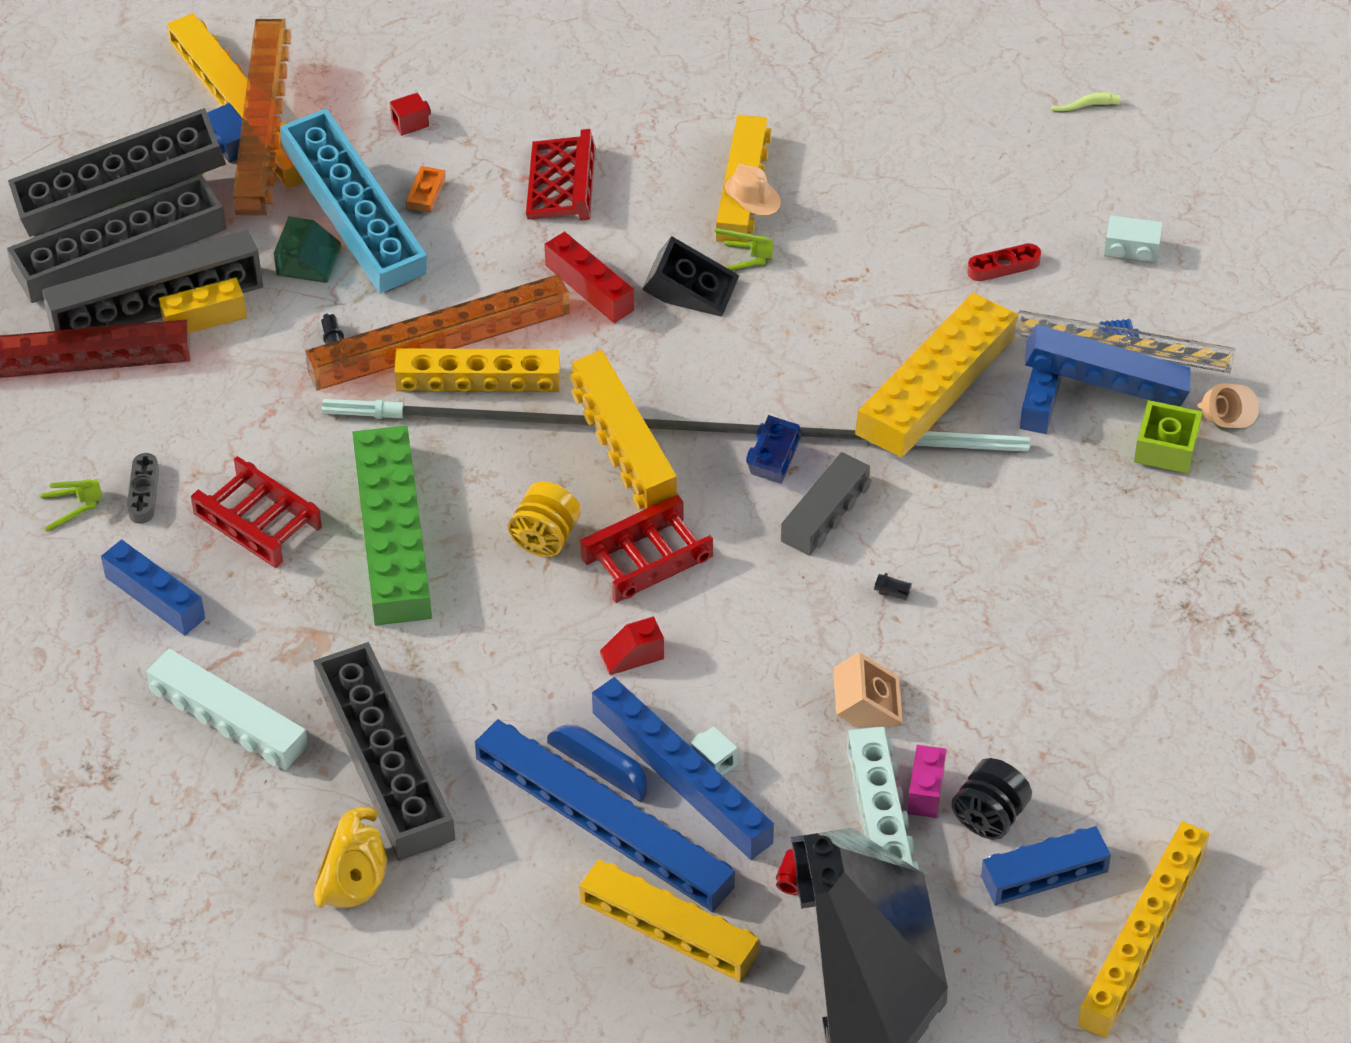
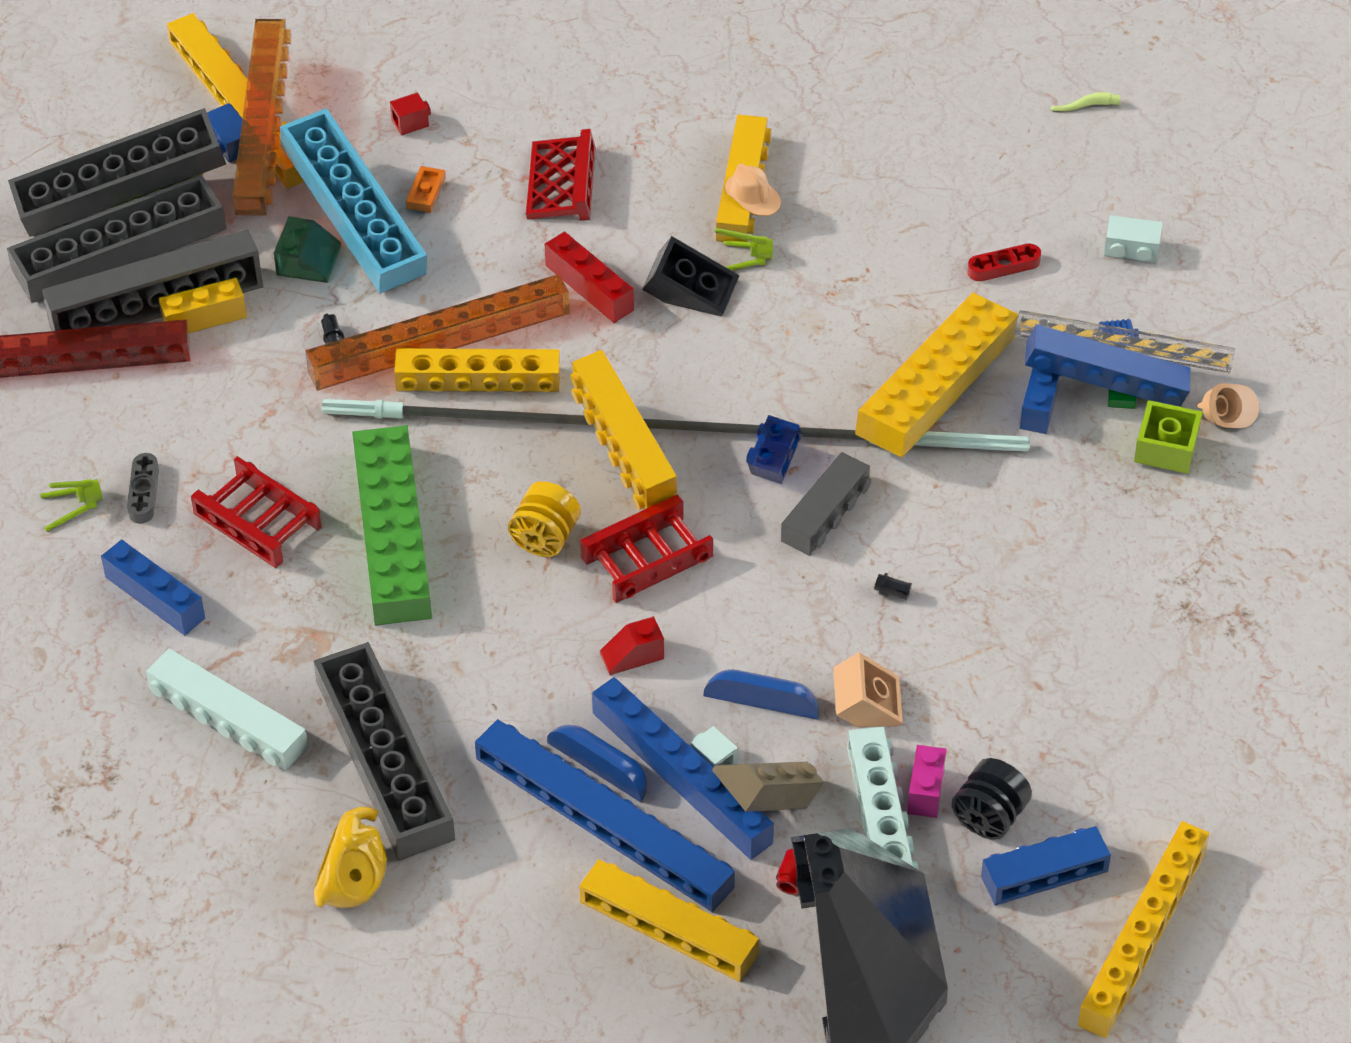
none -> blue brick [703,669,819,720]
none -> dark tan slope [712,761,824,812]
none -> green tile [1108,389,1136,409]

